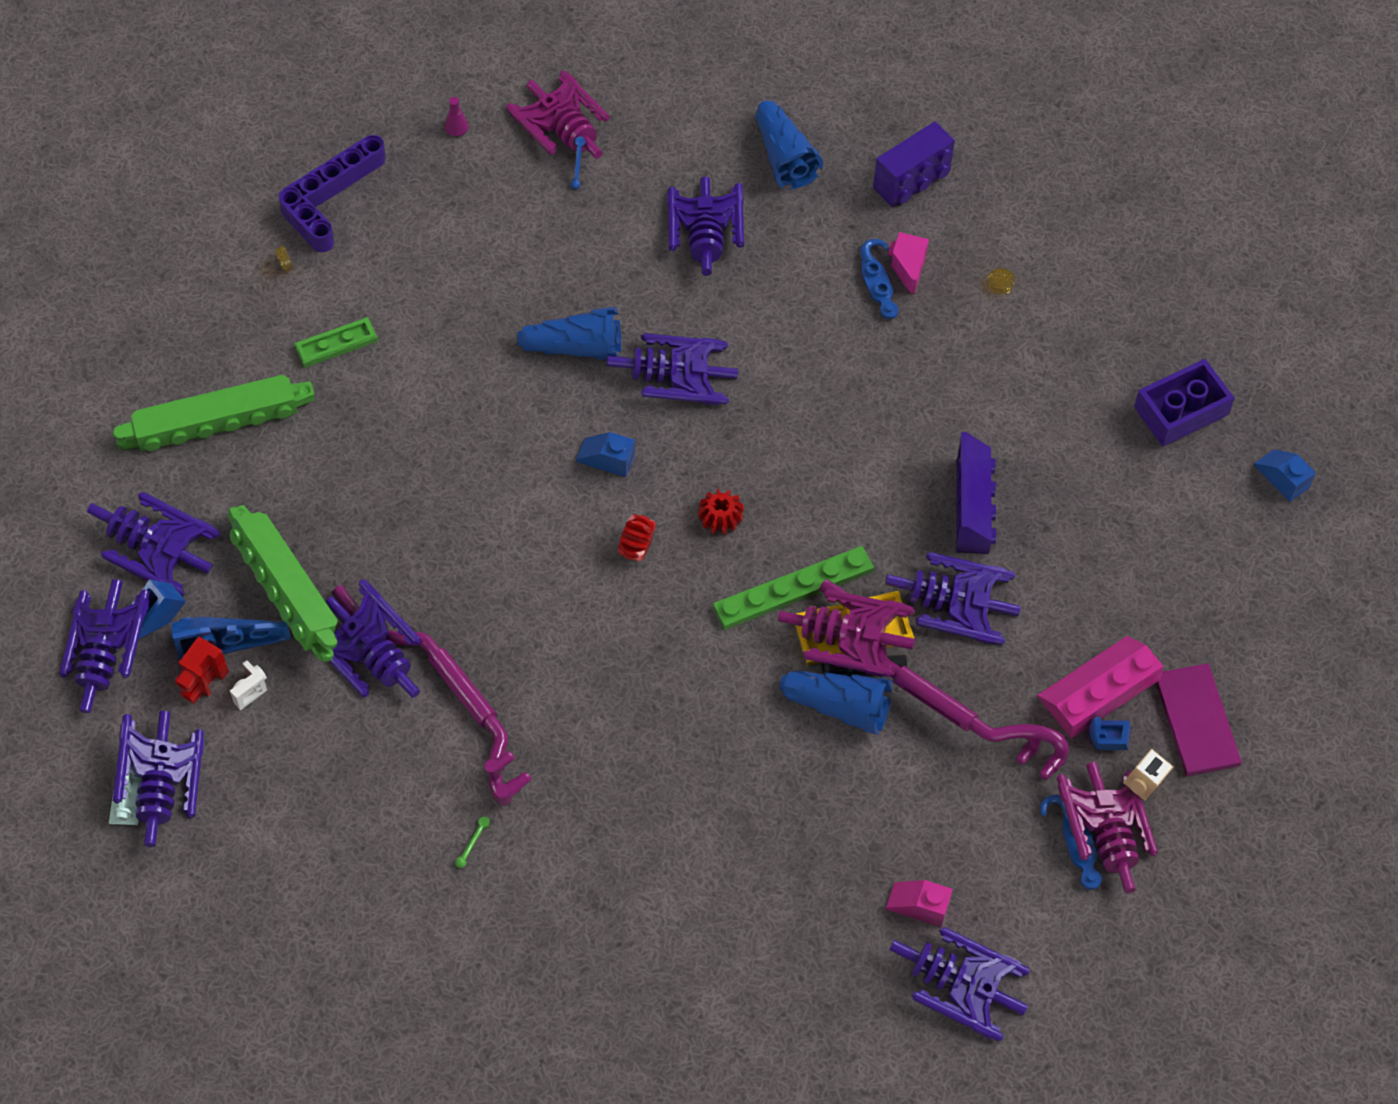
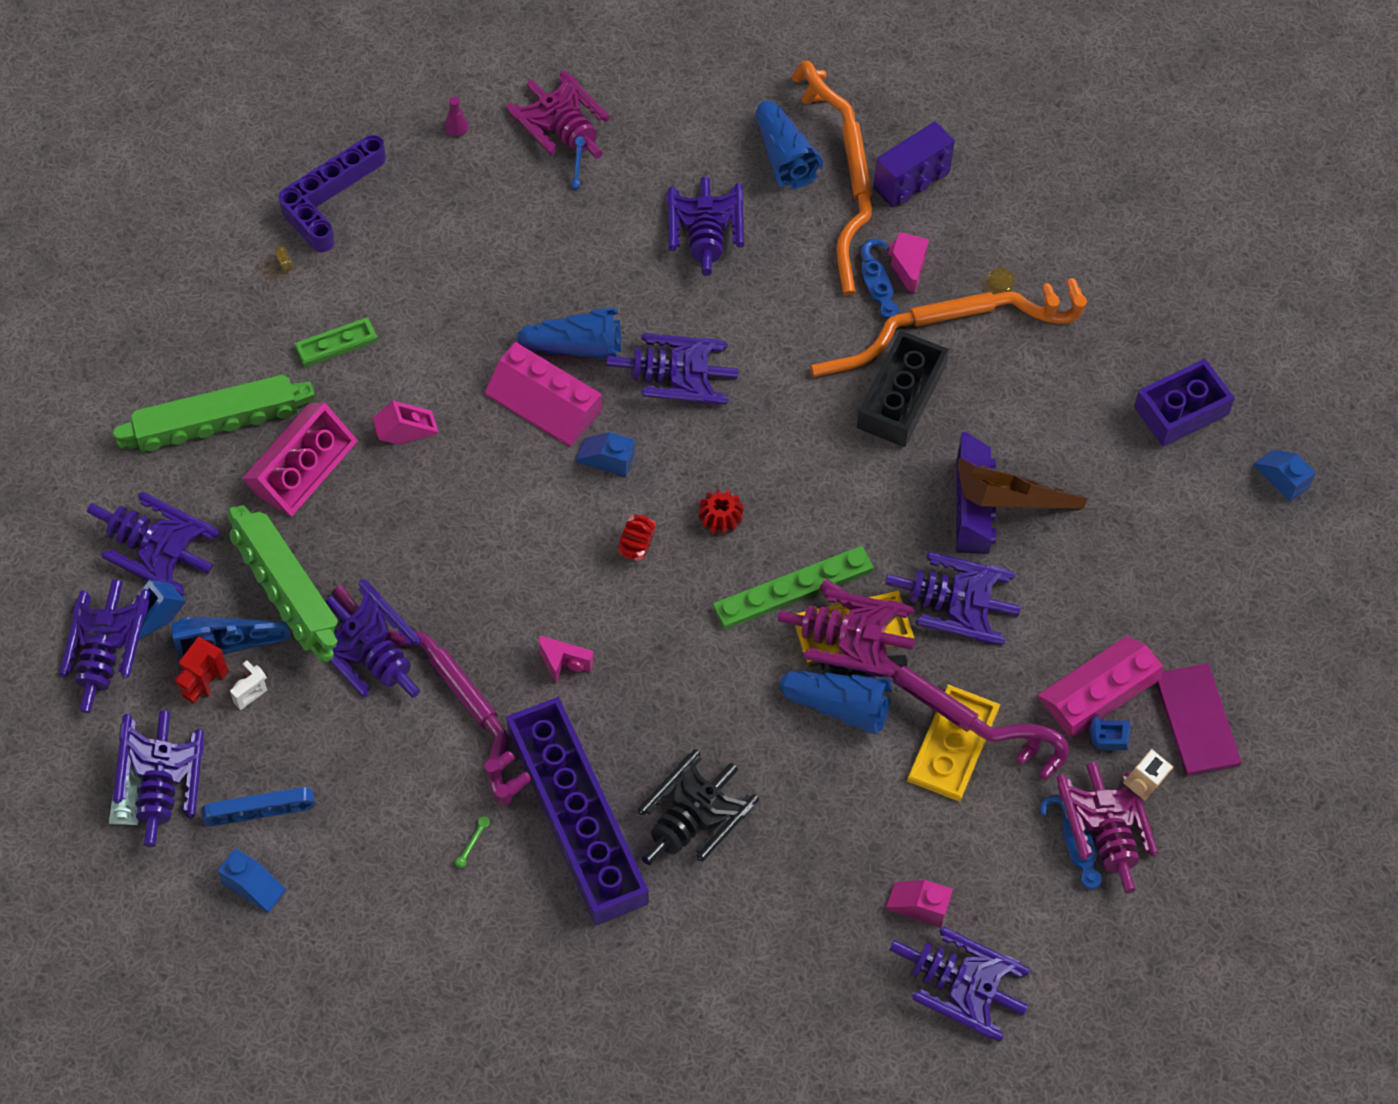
none -> blue beam [201,787,315,826]
none -> blue slope [218,848,286,913]
none -> dark pink slope [242,402,358,517]
none -> dark pink slope [373,400,439,445]
none -> dark pink slope [485,342,602,447]
none -> dark purple brick [506,696,649,926]
none -> dark pink slope [539,636,594,683]
none -> black bar [638,749,759,865]
none -> orange piece [792,60,873,297]
none -> orange piece [810,278,1087,378]
none -> black brick [856,330,949,447]
none -> yellow tile [907,684,1000,802]
none -> reddish brown wedge [957,457,1088,509]

